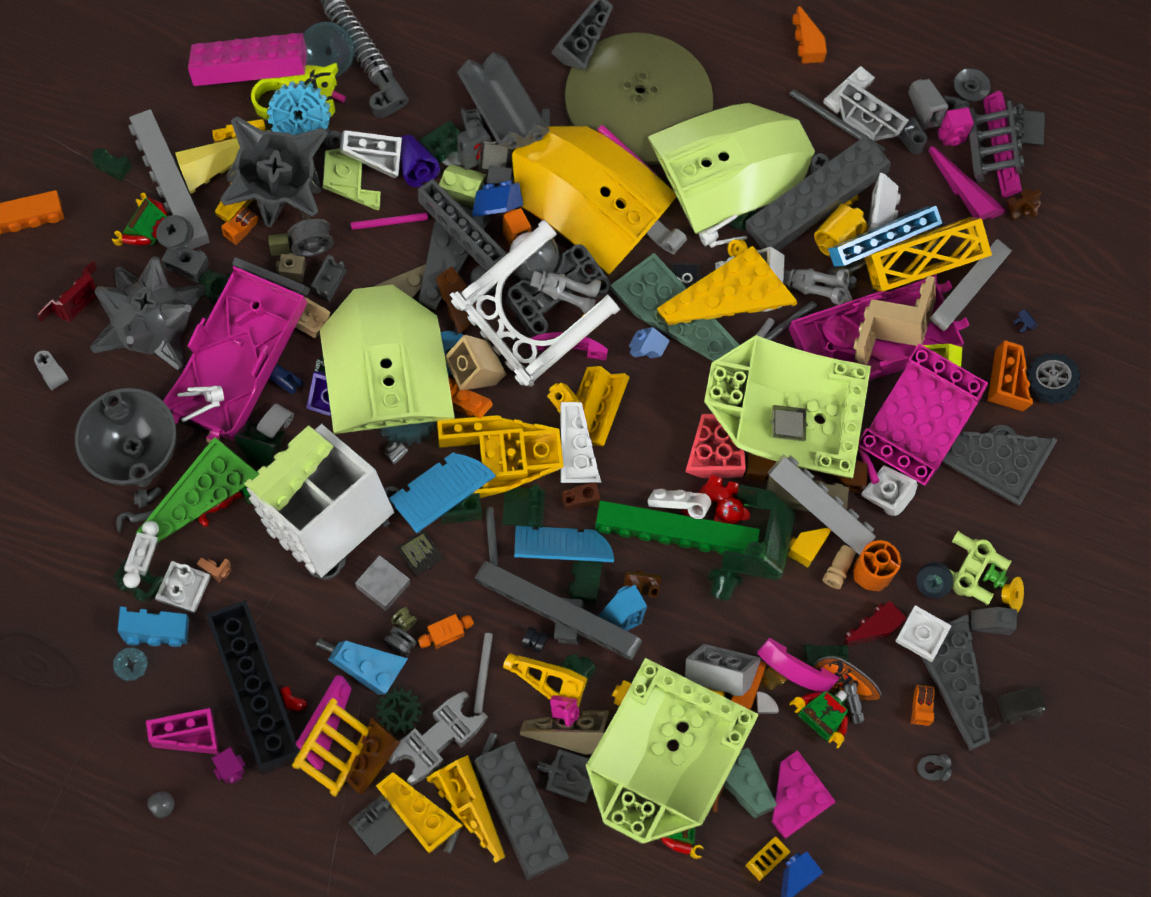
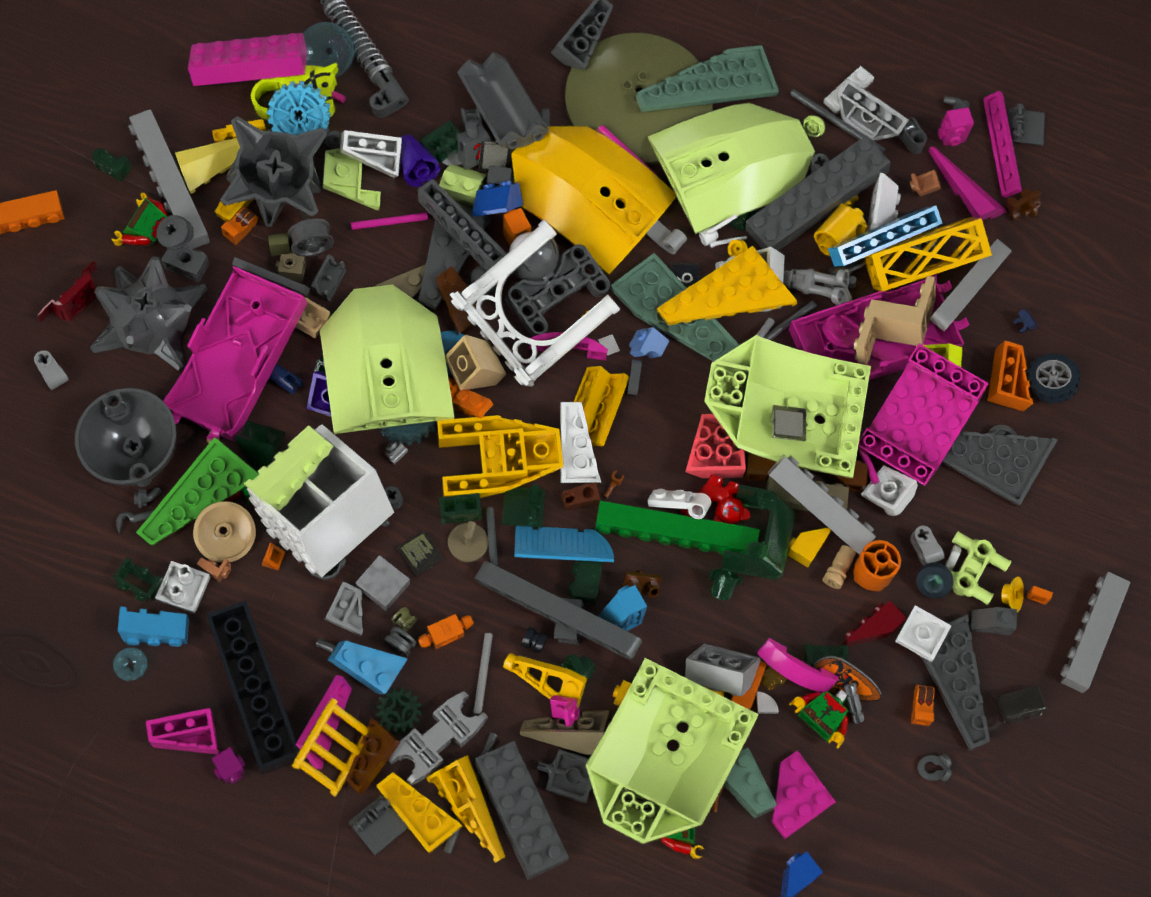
white plate [123,521,159,588] -> none
dark grey piece [147,791,175,818] -> none
white plant [177,385,224,422] -> none
clear green piece [201,270,231,305] -> none
light grey panel [256,403,294,438] -> none
red arm [279,687,307,712] -> none
dark azure piece [389,452,496,533] -> none
light grey piece [530,271,601,314] -> none
yellow brick [547,383,580,413] -> none
yellow slope [745,836,790,881] -> none
orange slope [793,6,827,63] -> none
light grey slope [908,79,948,130] -> none
dark grey dish [954,69,991,102] -> none
dark grey fence [969,100,1025,183] -> none
bright green wheel [982,563,1008,589] -> none
none -> tan dish [193,501,256,563]
none -> orange slope [262,543,285,570]
none -> light grey wing [325,582,363,636]
none -> dark tan shield [448,521,488,562]
none -> white sticker [598,335,620,356]
none -> dark orange hand [603,471,624,498]
none -> dark grey beam [627,359,642,396]
none -> sand green wing [636,45,779,112]
none -> yellowish green plate [803,115,825,138]
none -> nougat bracket [910,170,941,197]
none -> light grey piece [910,525,944,566]
none -> white tile [945,544,962,570]
none -> orange tile [1027,586,1053,605]
none -> light grey brick [1060,572,1130,693]

